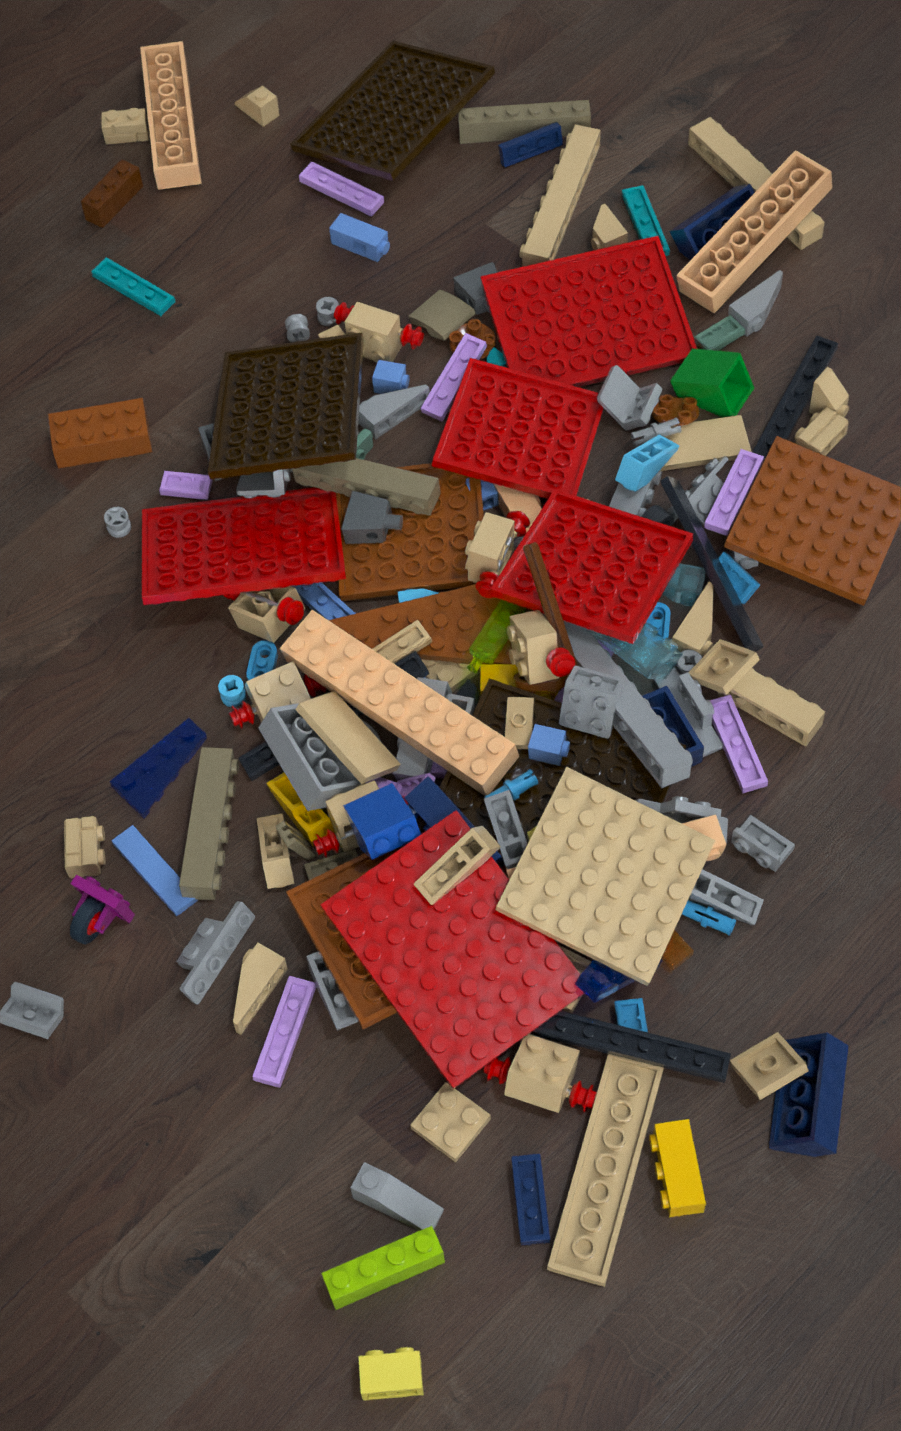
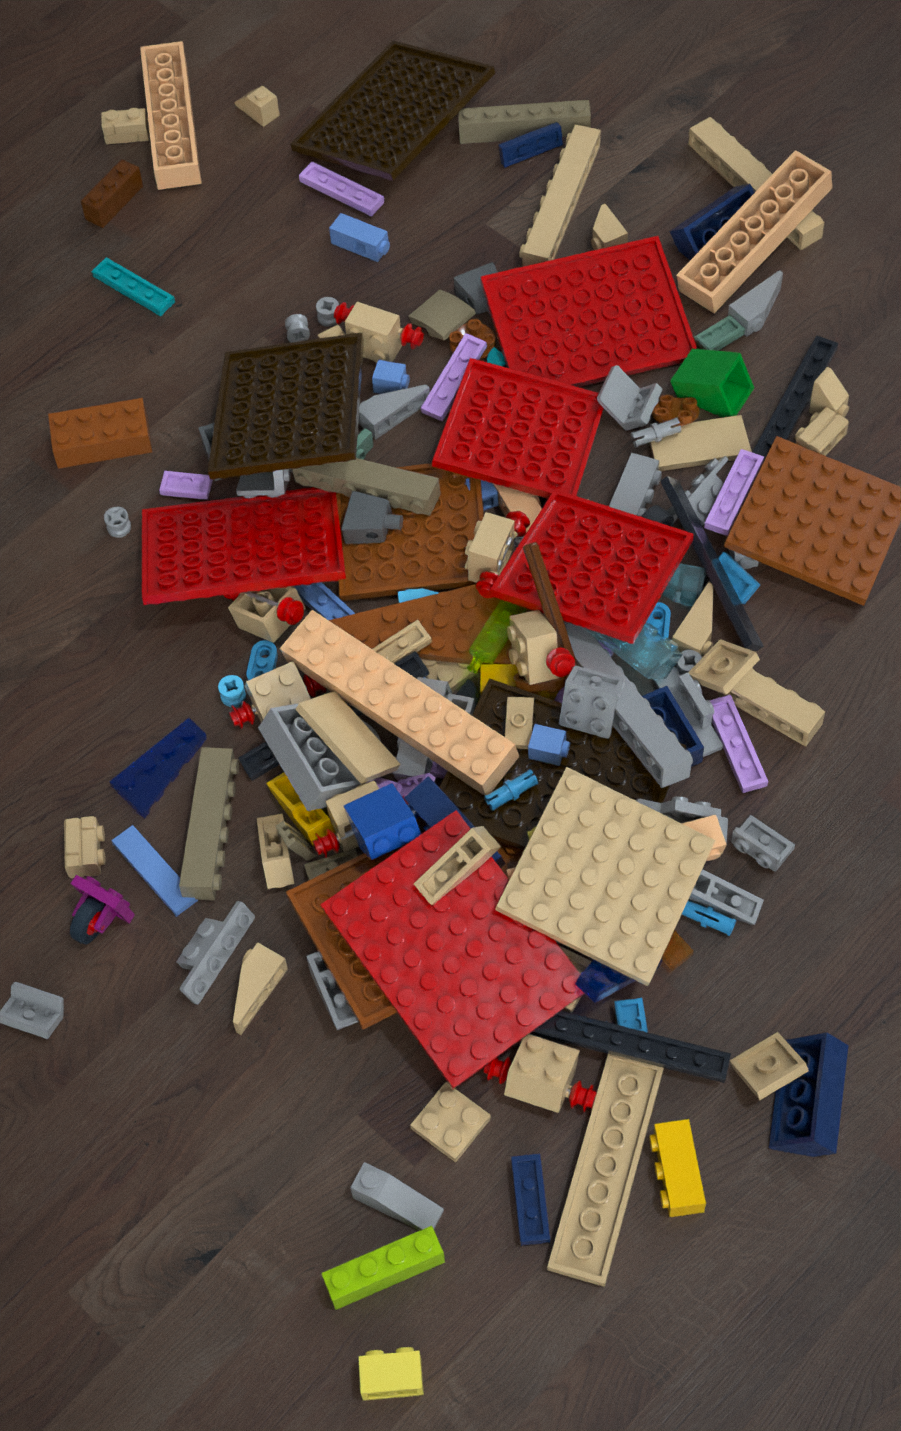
lavender plate [252,976,316,1088] -> none
light grey slope [484,790,528,869] -> none
medium azure slope [615,434,679,492] -> none
teal tile [622,185,670,256] -> none

